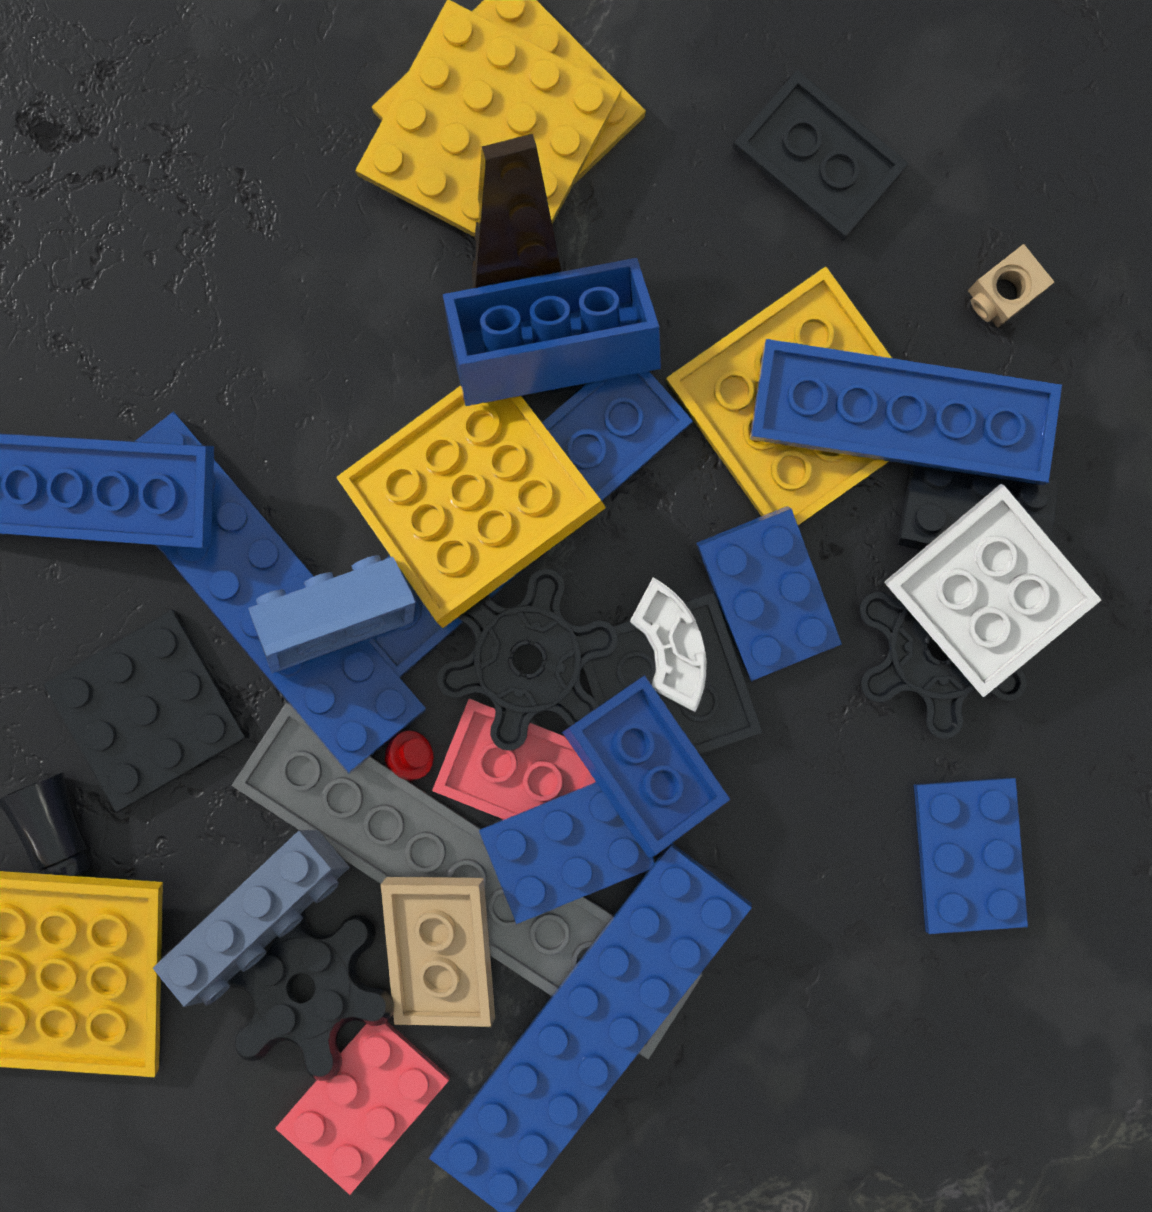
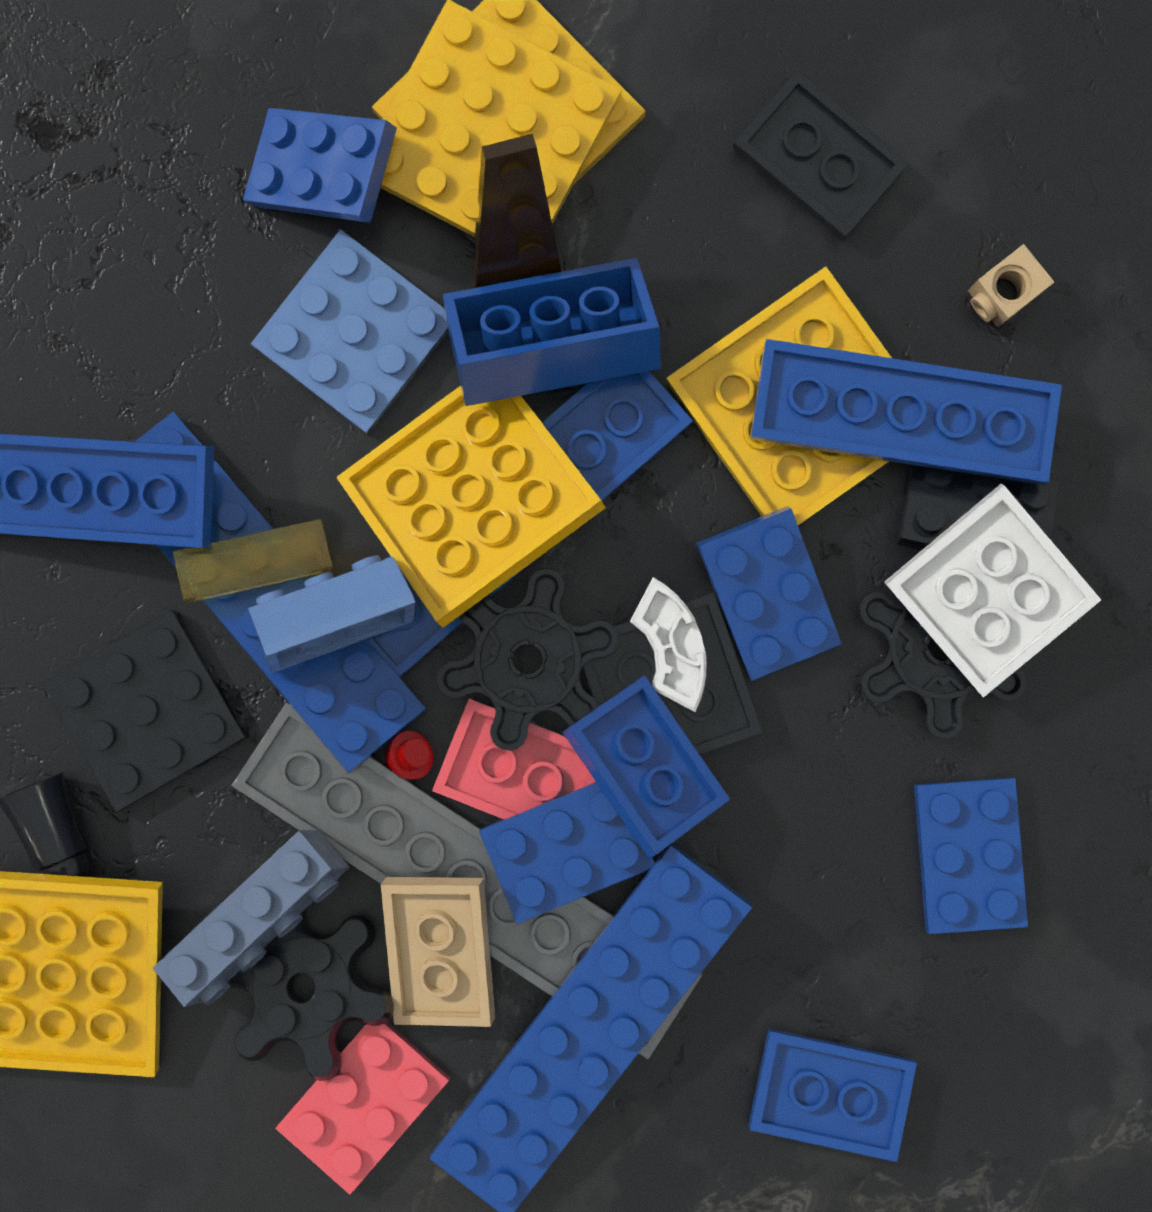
none -> clear yellow plate [173,519,333,604]
none -> blue plate [243,108,397,223]
none -> medium blue plate [251,229,449,435]
none -> blue plate [748,1028,917,1162]

